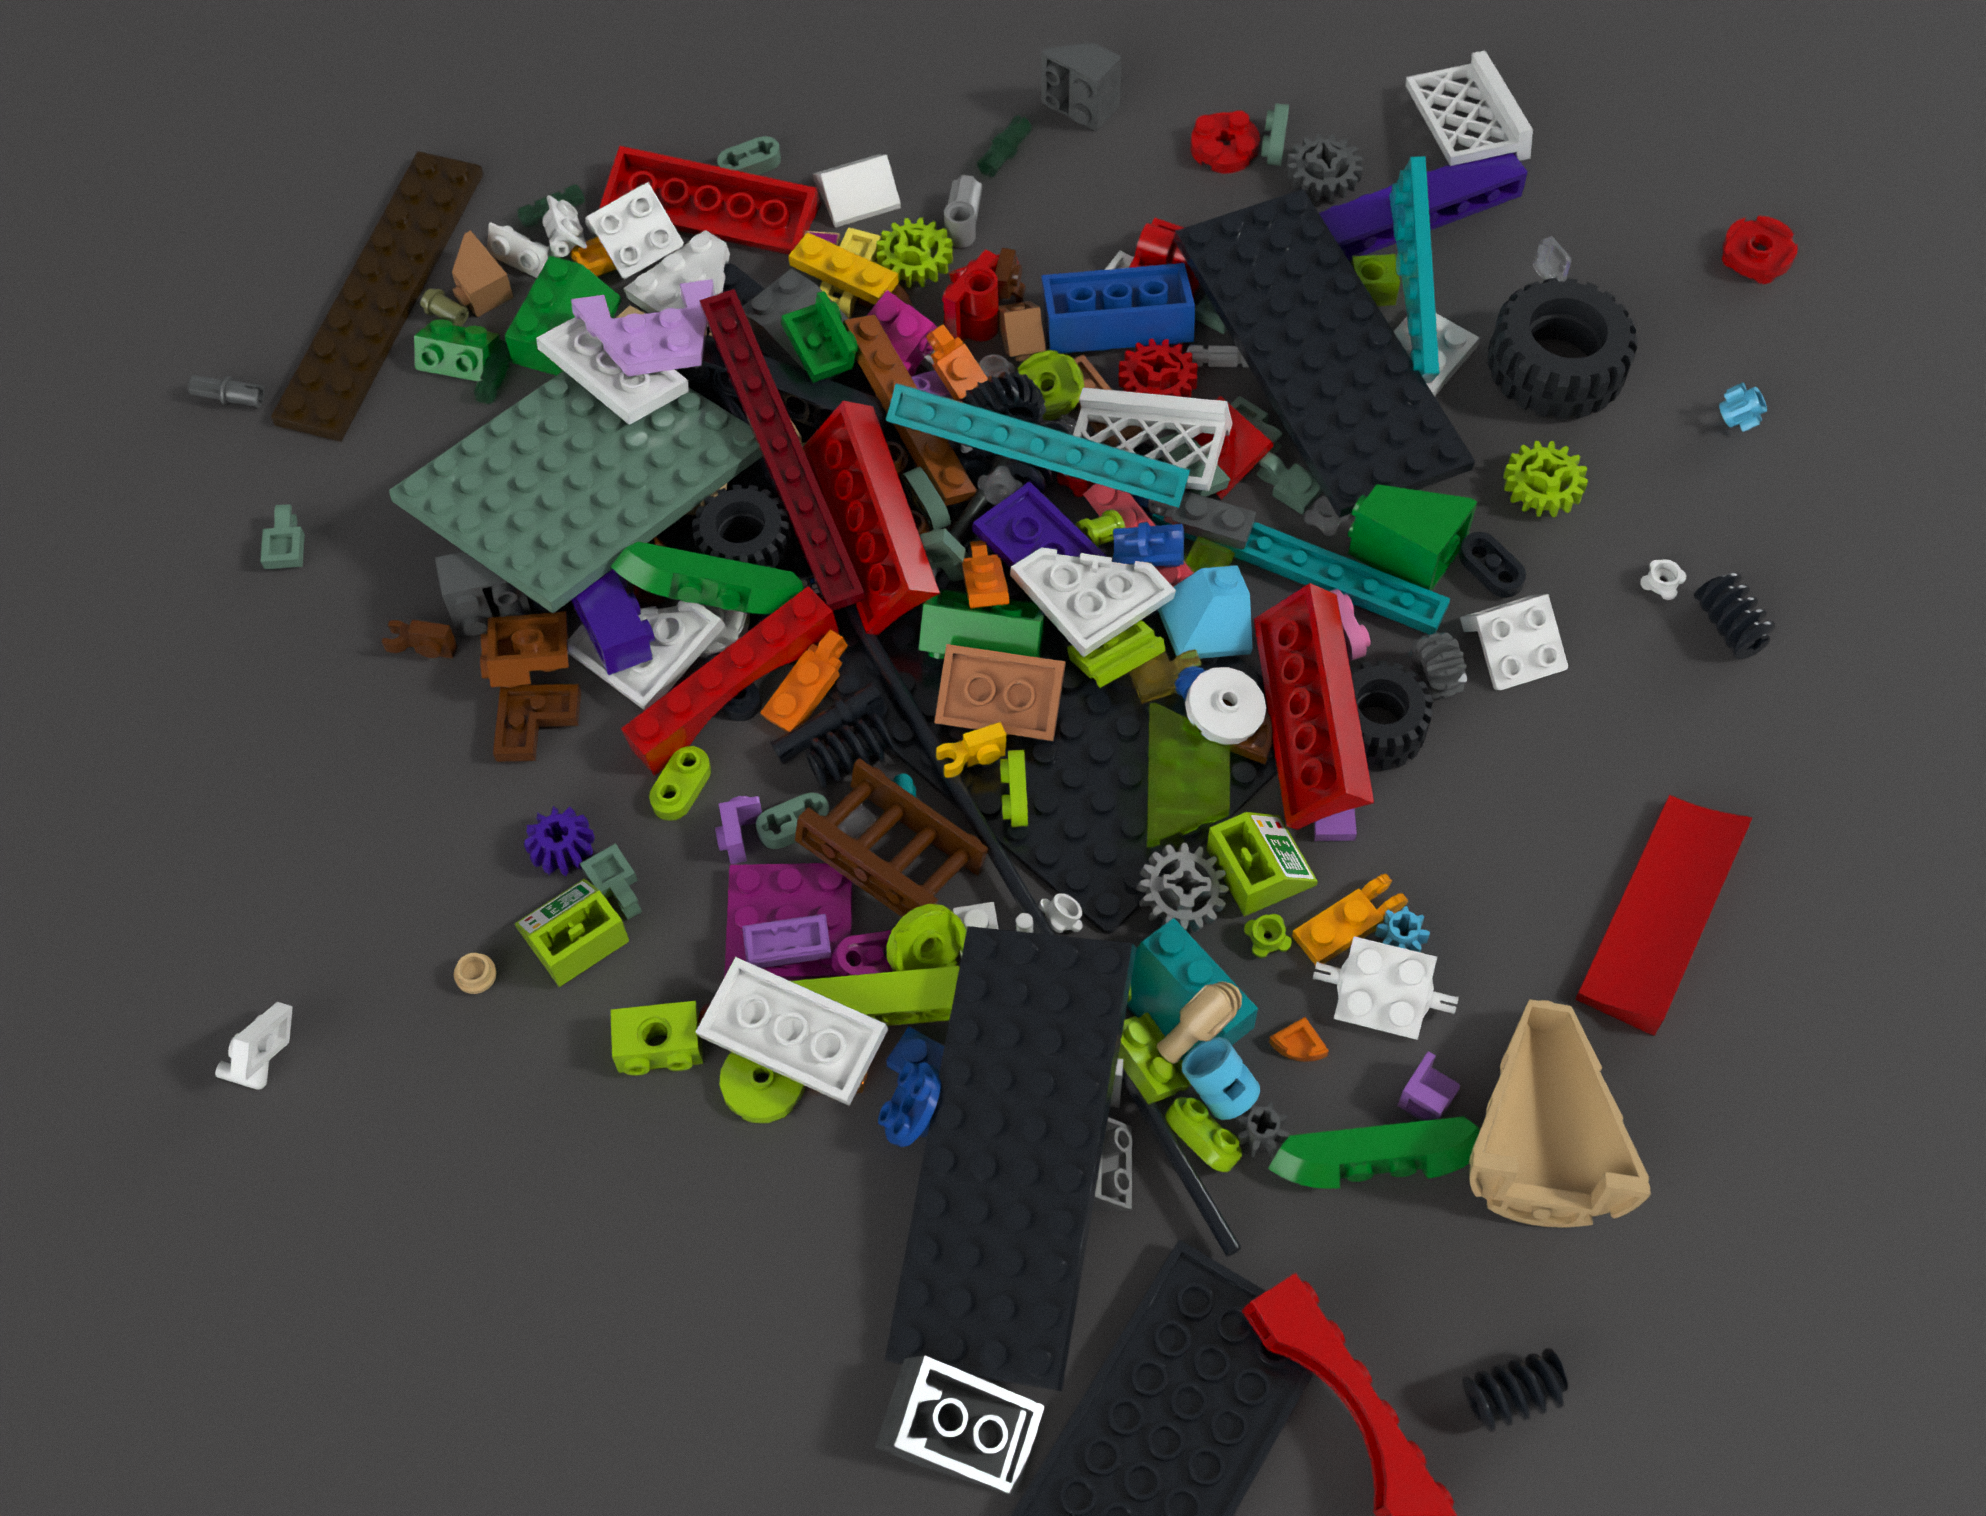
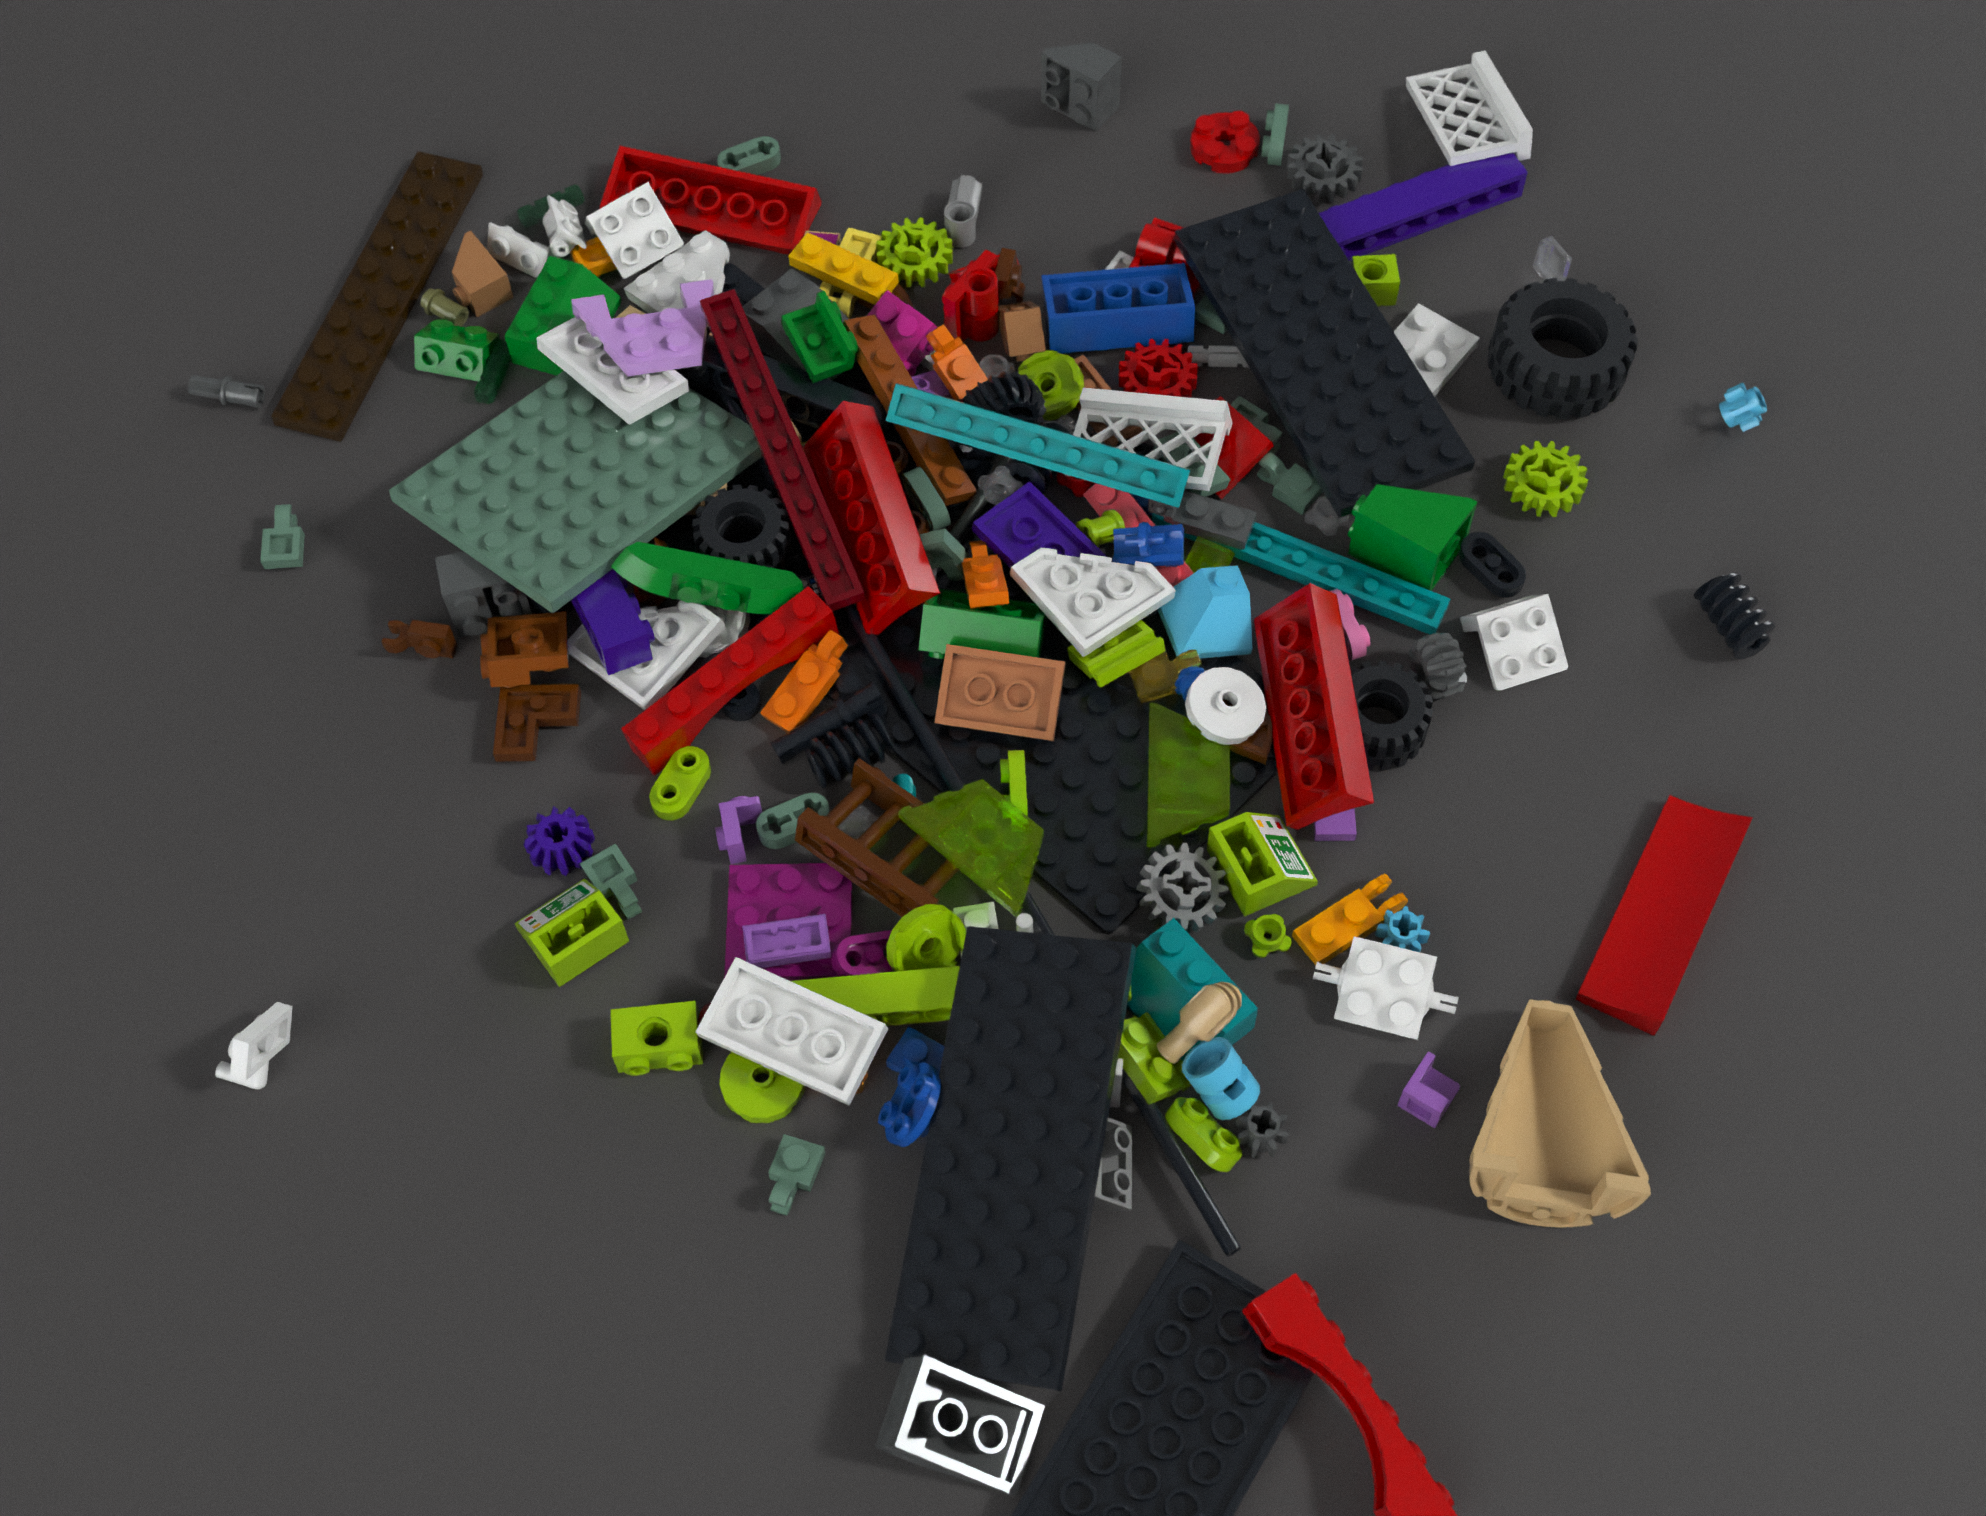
tan plate [454,953,497,994] -> none
white slope [813,155,901,228] -> none
yellow plate [936,722,1007,778] -> none
clear green pin [977,115,1032,177] -> none
white plate [1039,893,1083,933] -> none
green brick [1268,1117,1480,1189] -> none
orange tile [1269,1017,1329,1062] -> none
teal wing [1389,156,1440,383] -> none
black piece [1462,1348,1568,1432] -> none
white plate [1640,559,1686,600] -> none
red plate [1722,216,1798,284] -> none
none -> sand green plate [768,1134,826,1216]
none -> clear neon green wing [898,779,1044,918]

